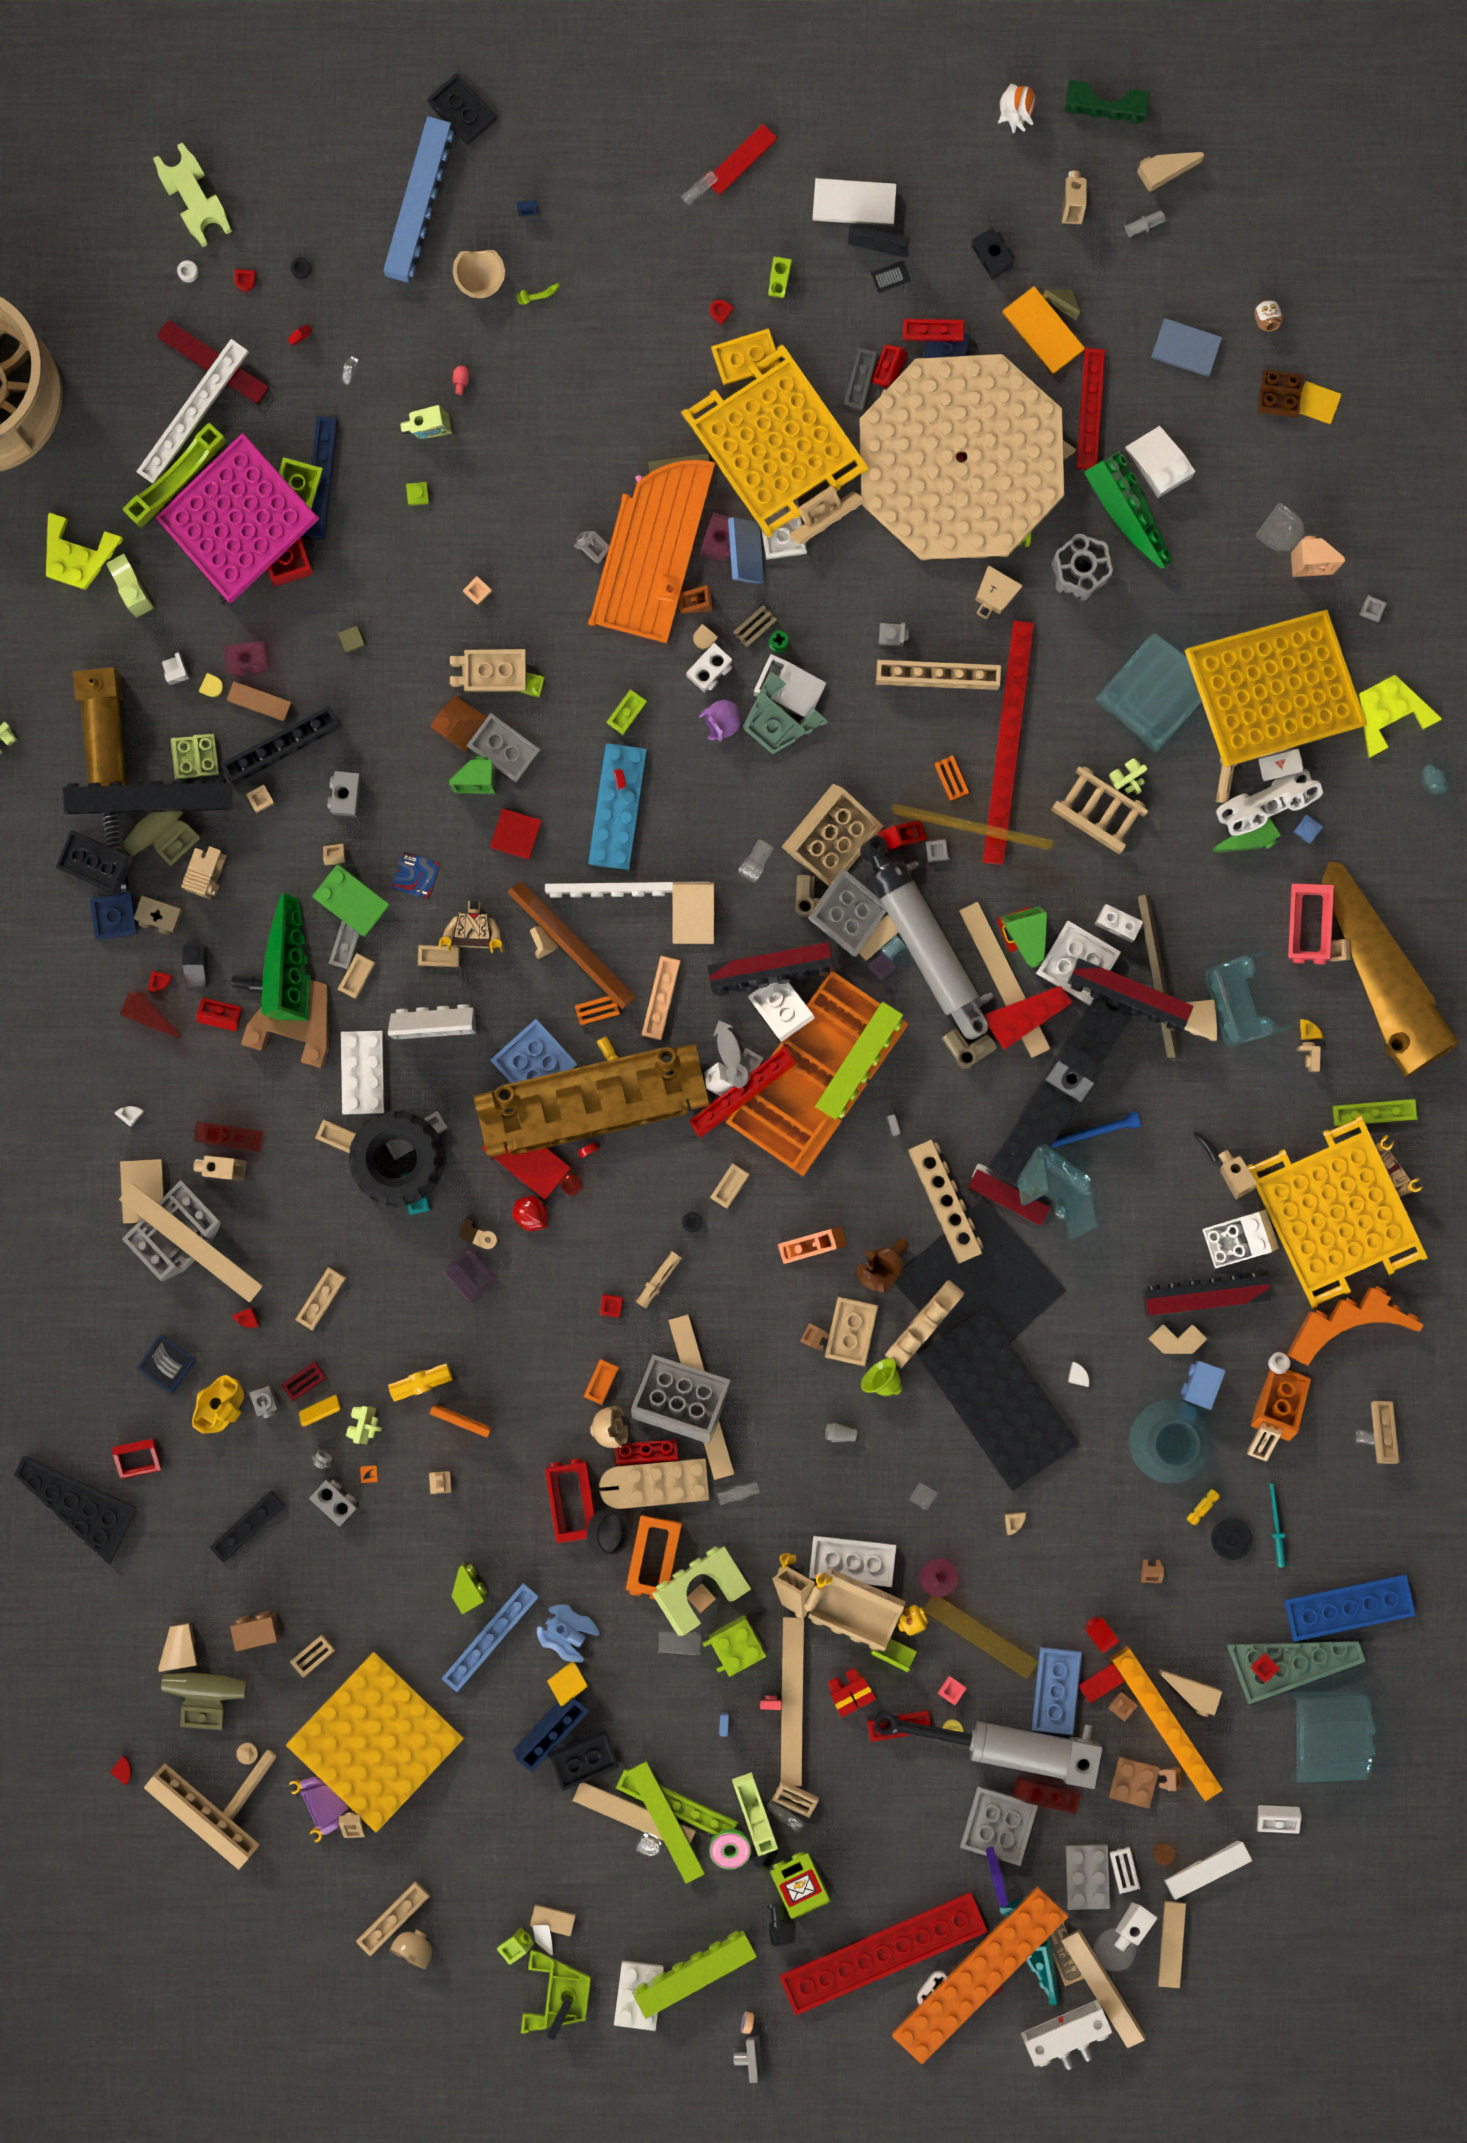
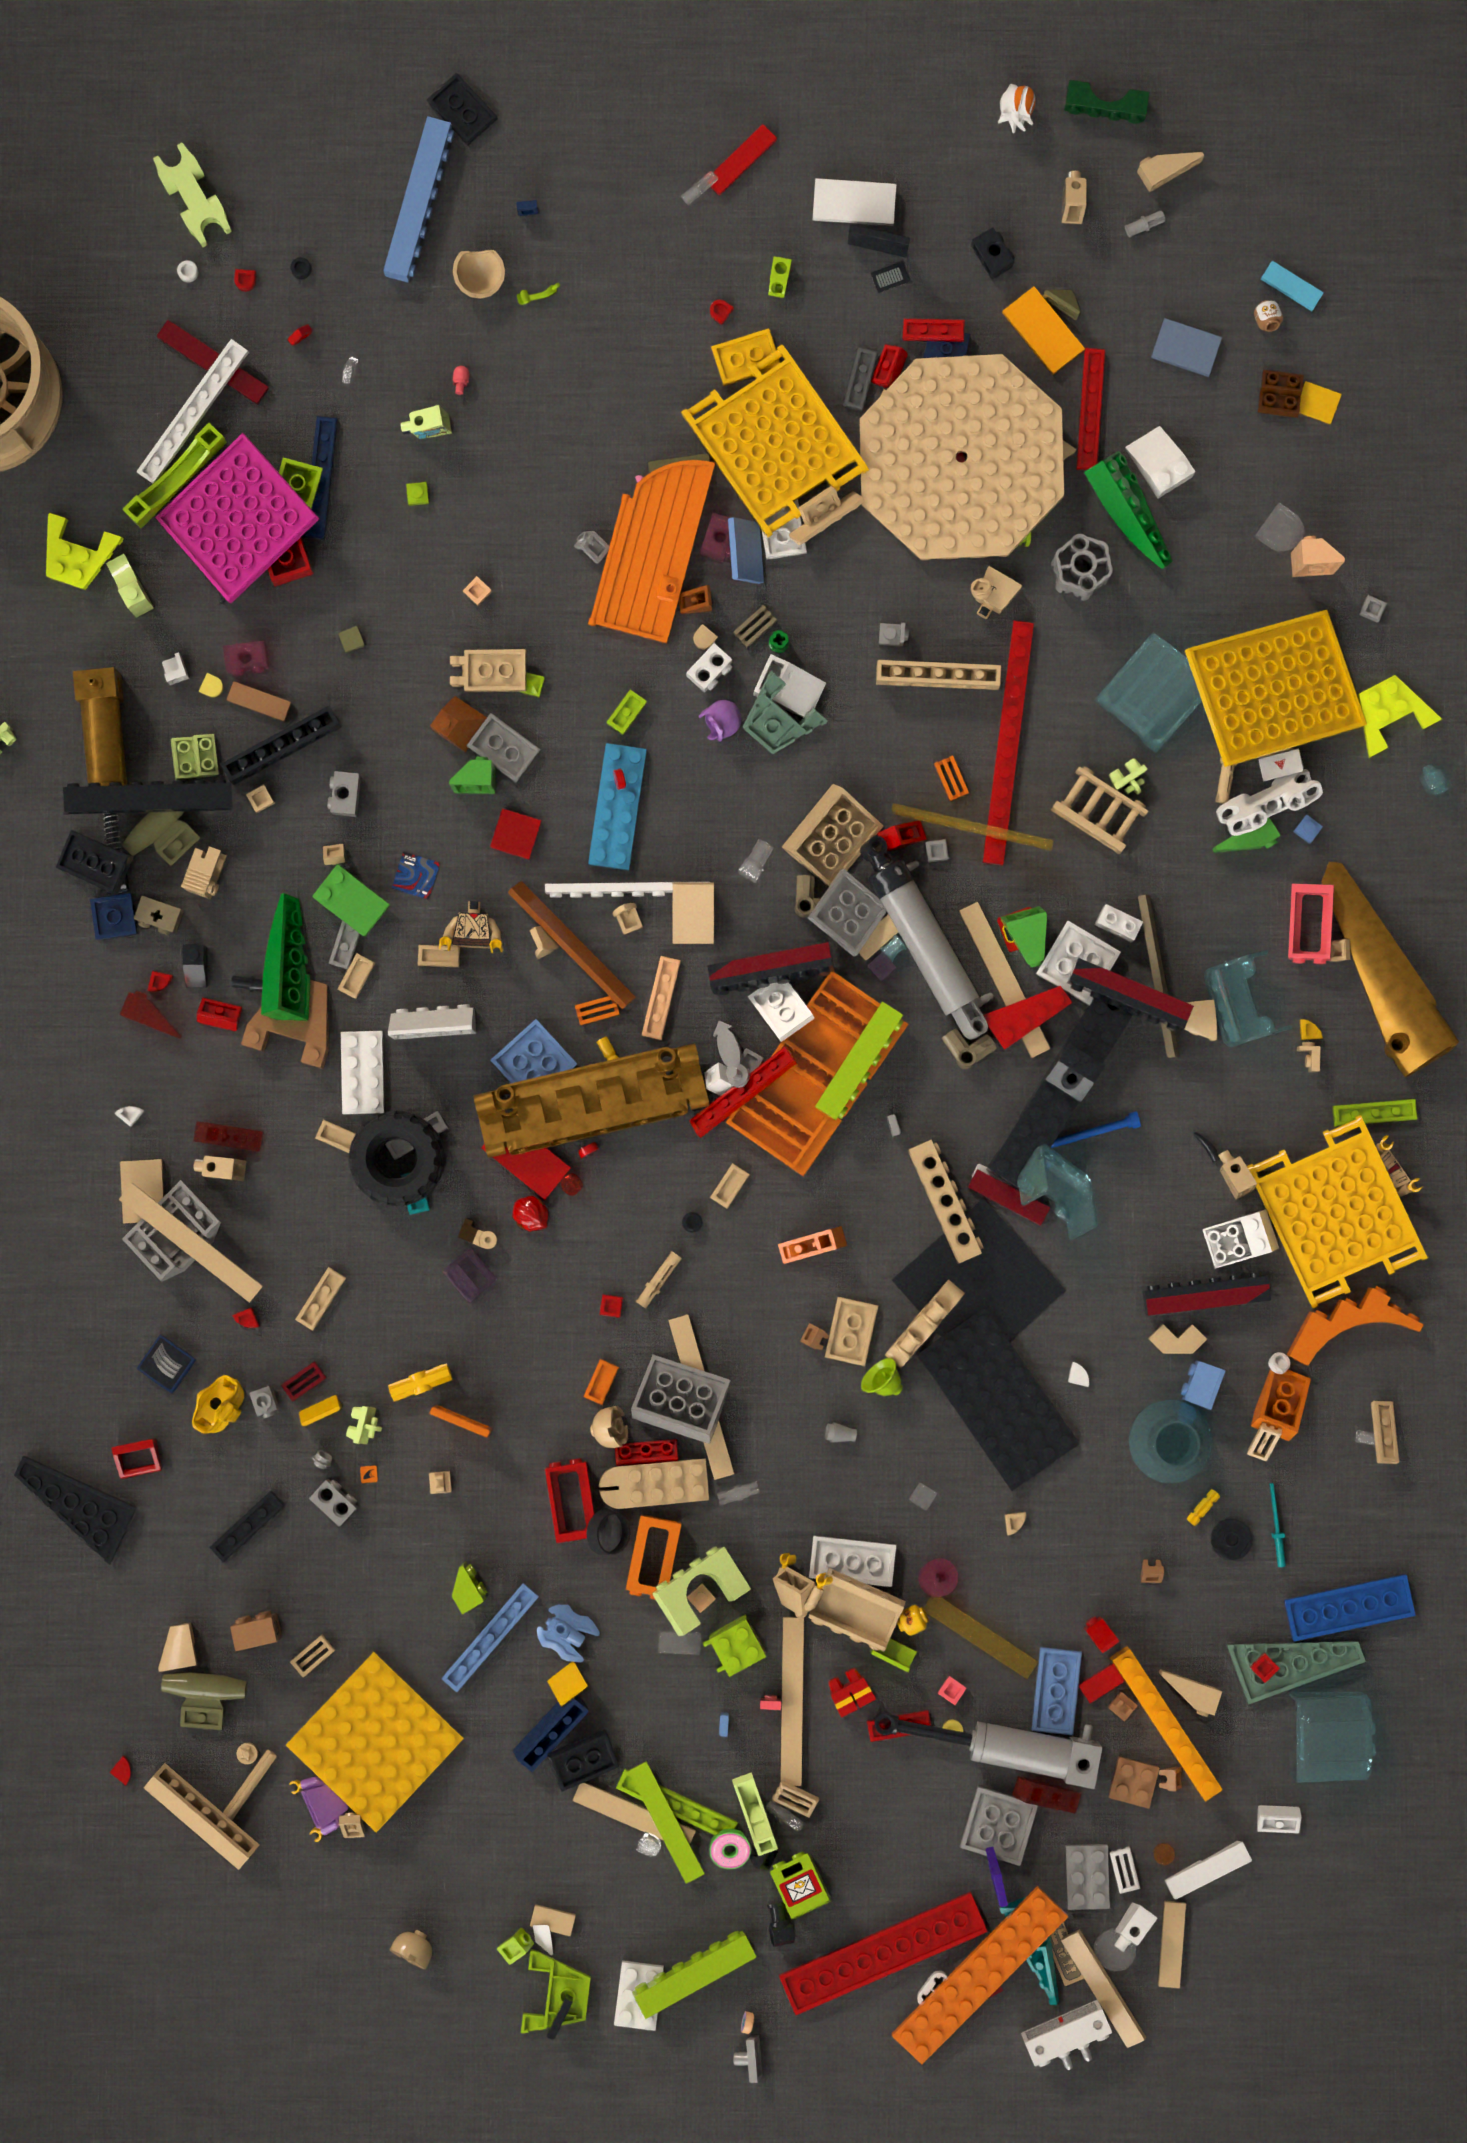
tan tile [356,1881,430,1956] -> none
reddish brown piece [856,1238,909,1293] -> none
none -> tan tile [613,903,643,935]
none -> tan tile [971,578,992,599]
none -> medium azure tile [1260,261,1324,311]

